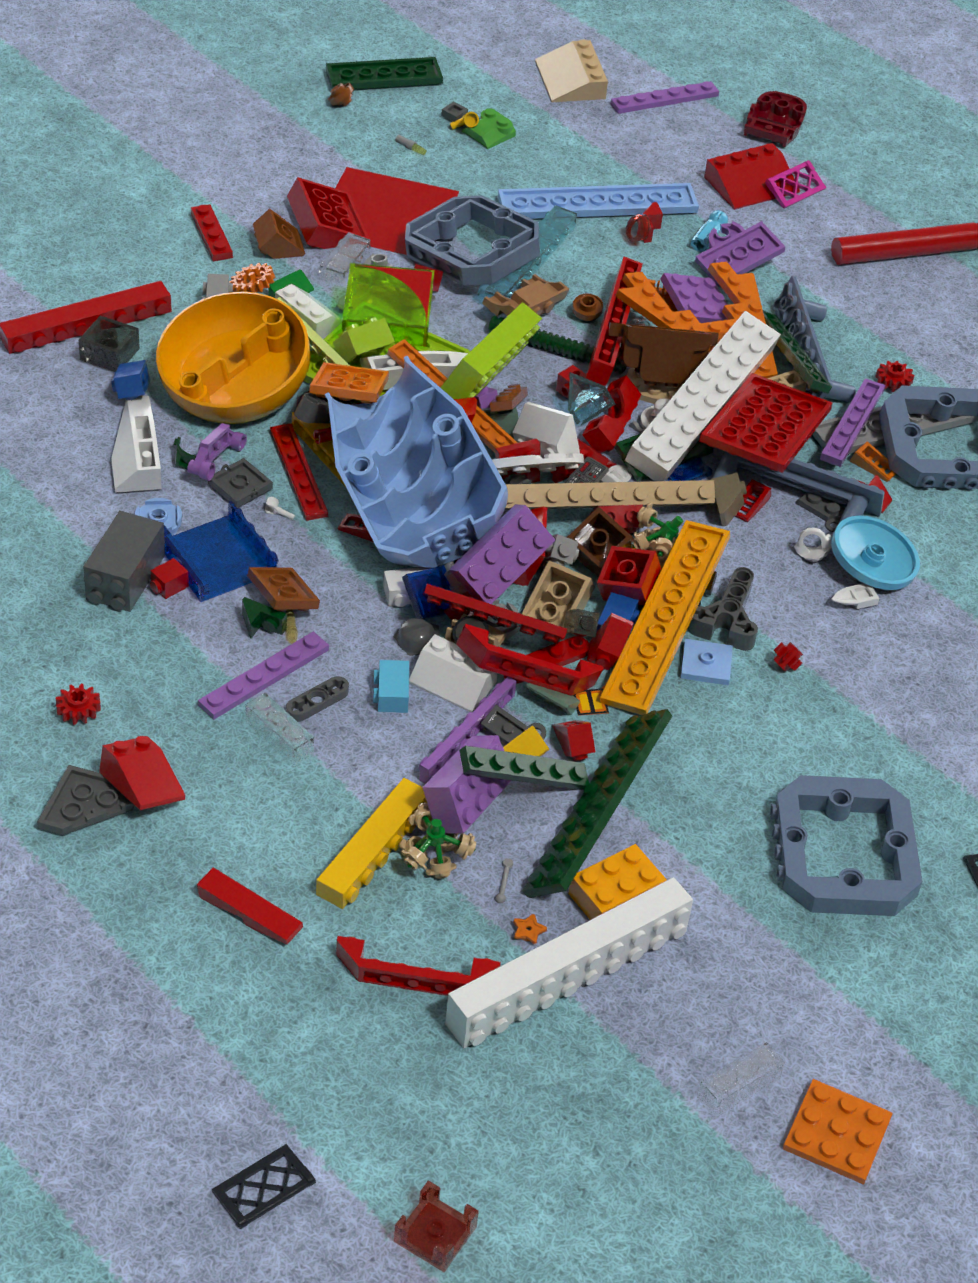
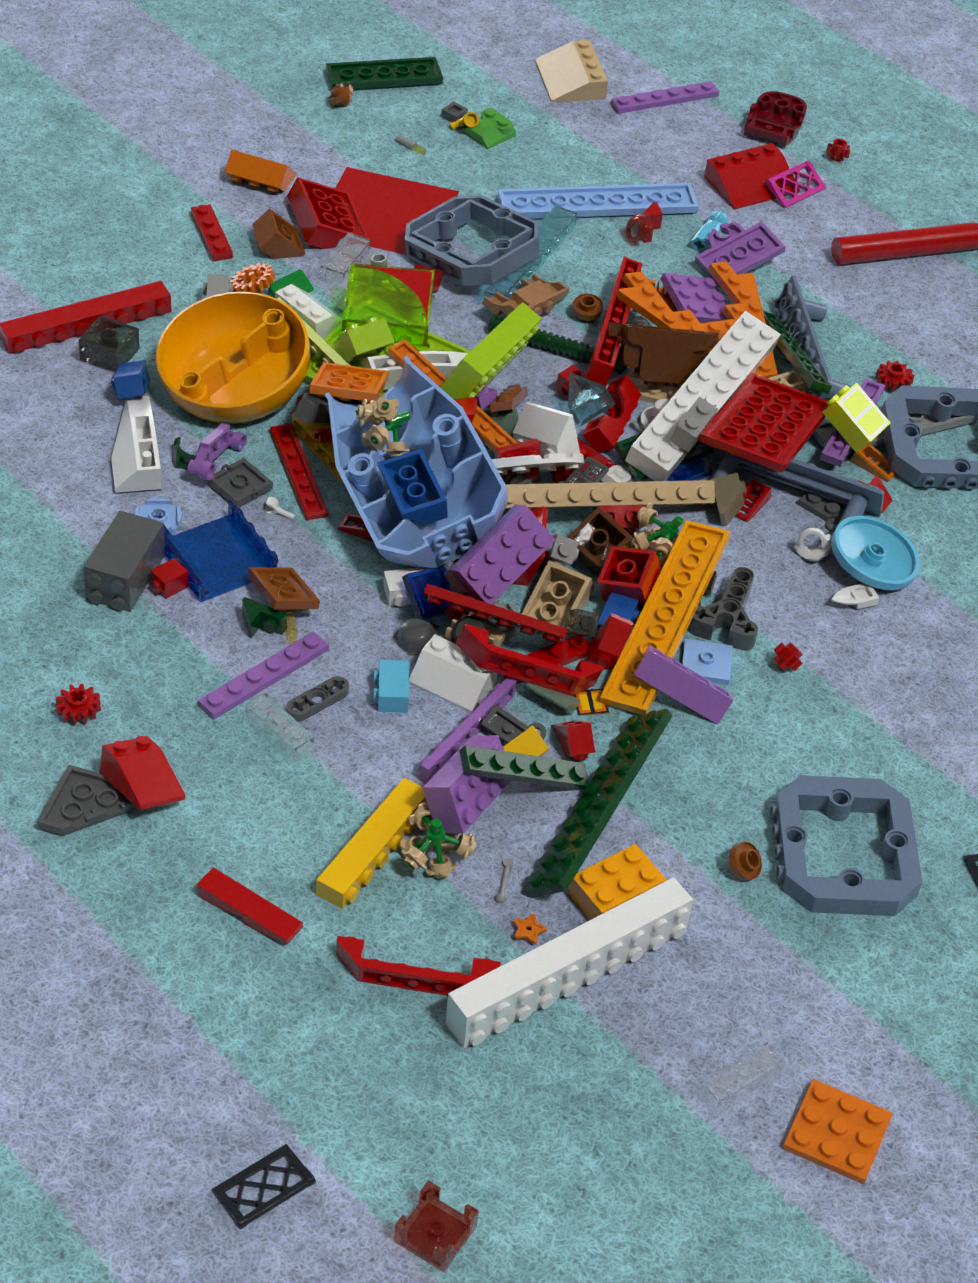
none -> orange slope [225,149,297,194]
none -> tan plant [355,396,411,457]
none -> blue slope [377,449,448,525]
none -> medium lavender panel [634,645,733,724]
none -> light grey piece [670,397,718,452]
none -> dark orange plate [728,841,762,881]
none -> neon yellow brick [822,382,890,453]
none -> red gear [826,139,851,161]

